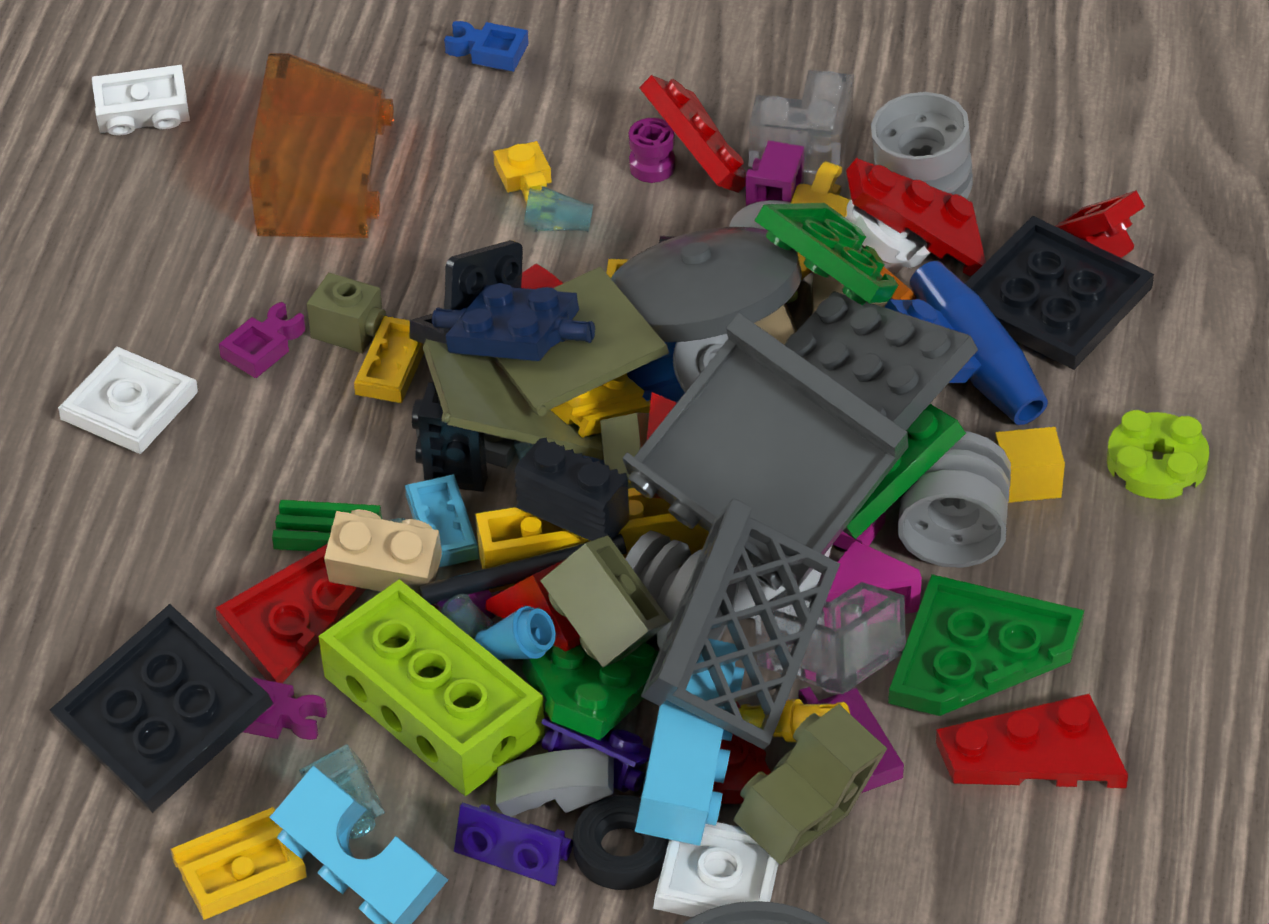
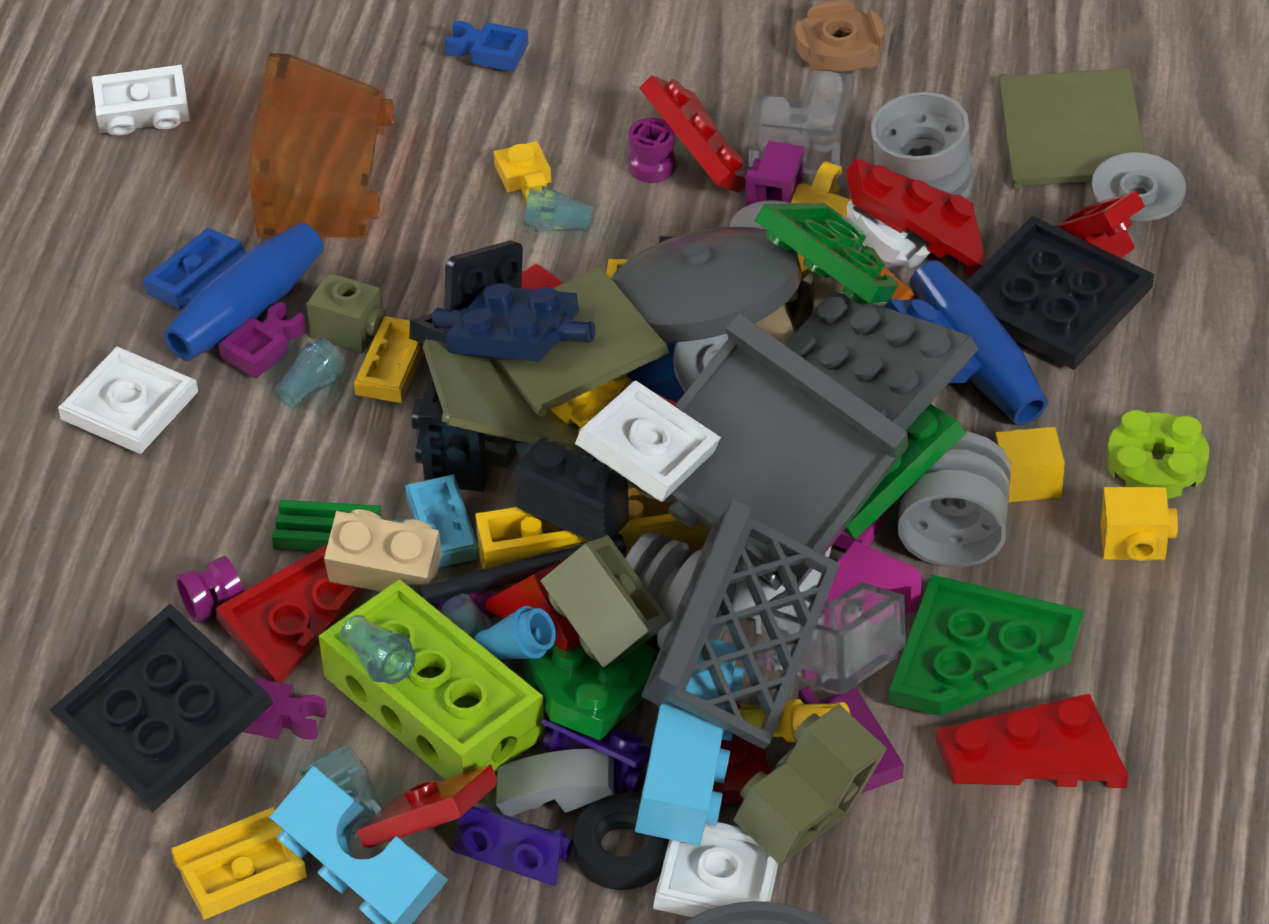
none -> blue plate [142,223,324,361]
none -> magenta wheel [176,556,244,623]
none -> clear light blue cone [274,338,347,409]
none -> clear light blue cone [340,615,415,684]
none -> red plate [356,764,498,849]
none -> white plate [575,380,721,502]
none -> medium nougat plate [795,0,884,75]
none -> olive piece [999,68,1145,190]
none -> light grey dish [1091,152,1186,221]
none -> yellow brick [1100,487,1178,561]

